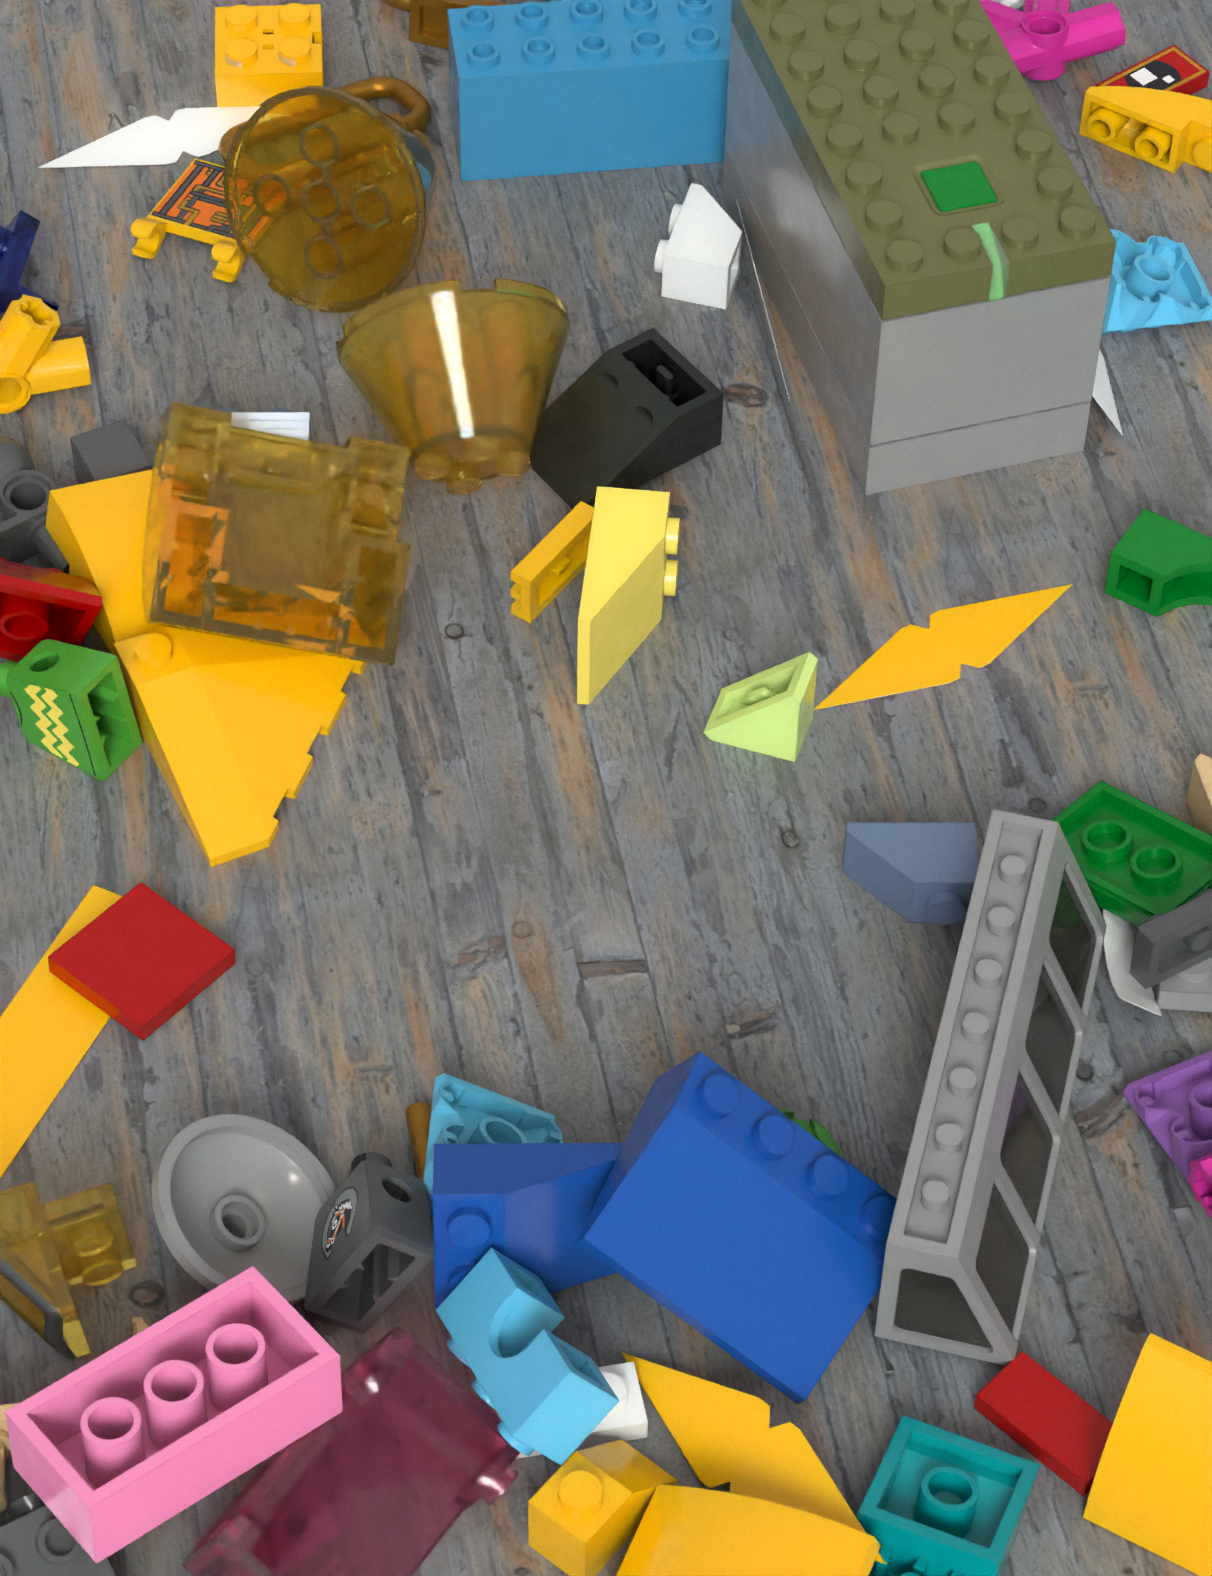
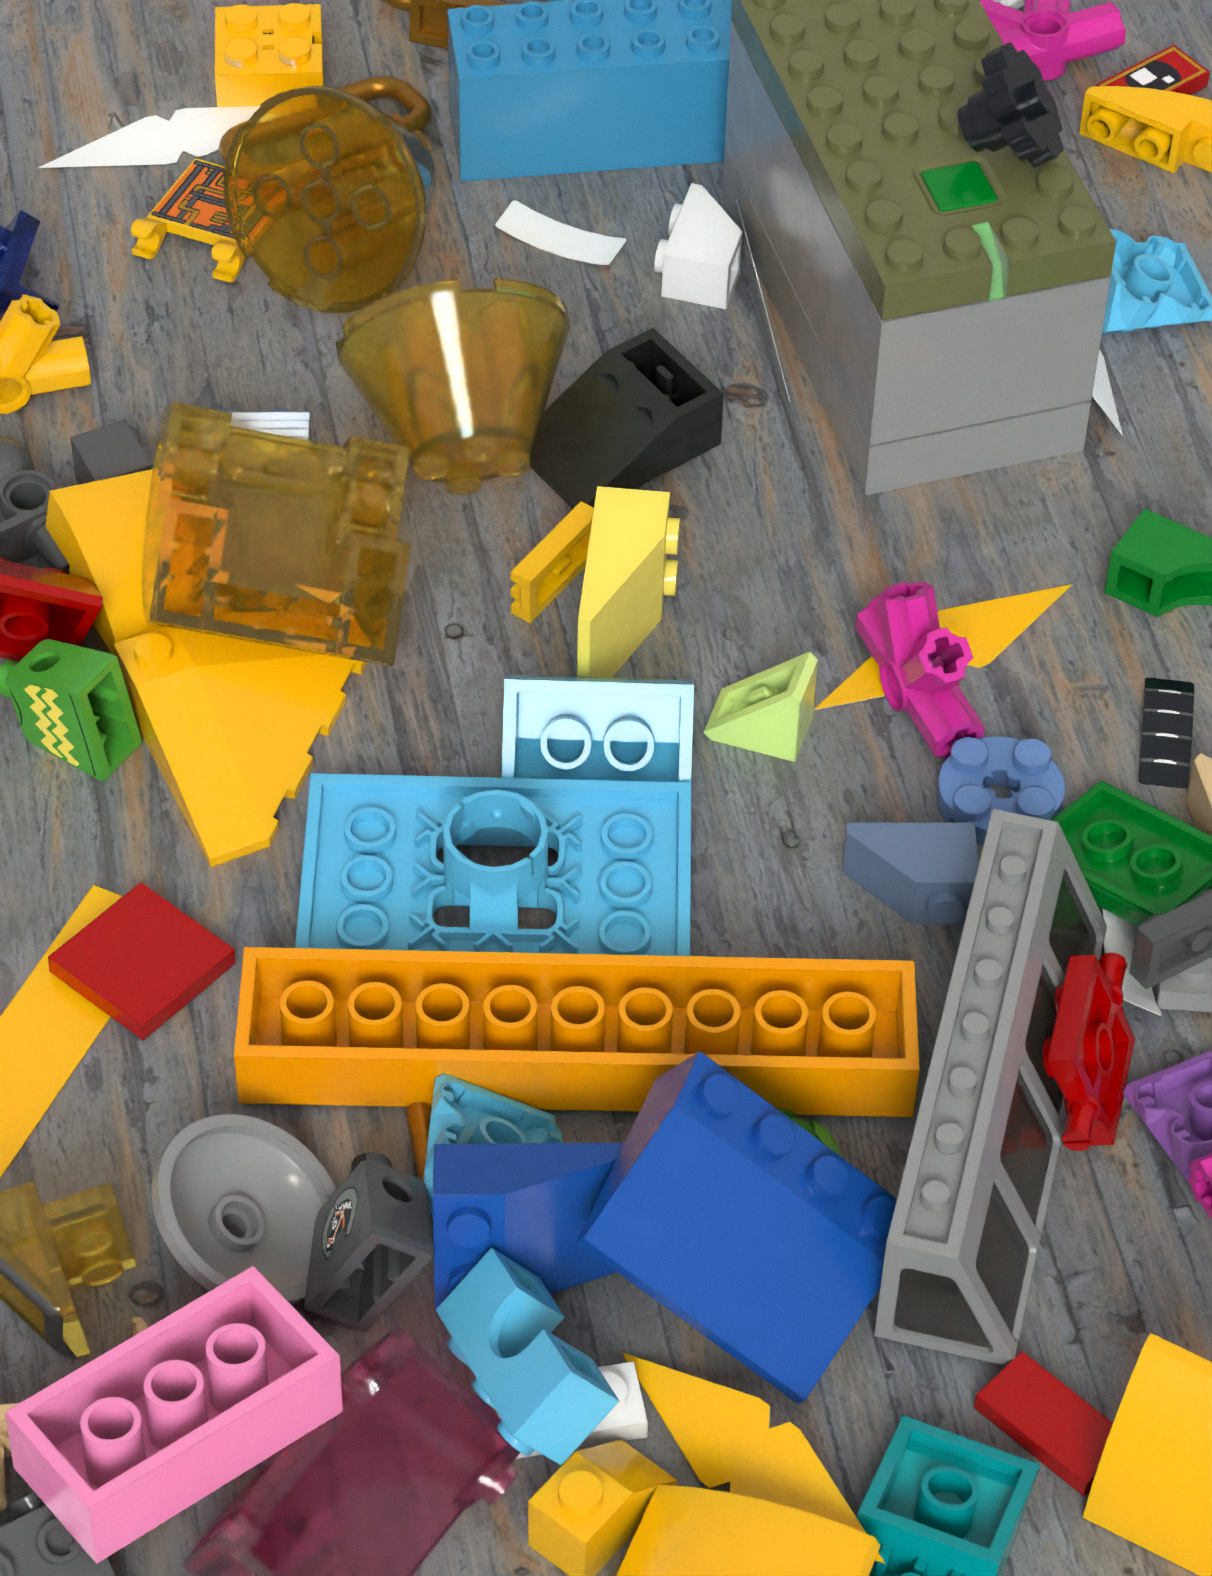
none -> light orange brick [234,947,920,1117]
none -> medium azure plate [295,773,691,956]
none -> white sticker [495,200,626,265]
none -> slope [502,675,694,782]
none -> dark pink piece [855,581,985,759]
none -> medium blue plate [937,736,1065,846]
none -> black plant [958,43,1063,167]
none -> red plate [1043,953,1135,1151]
none -> black sticker [1138,678,1194,789]

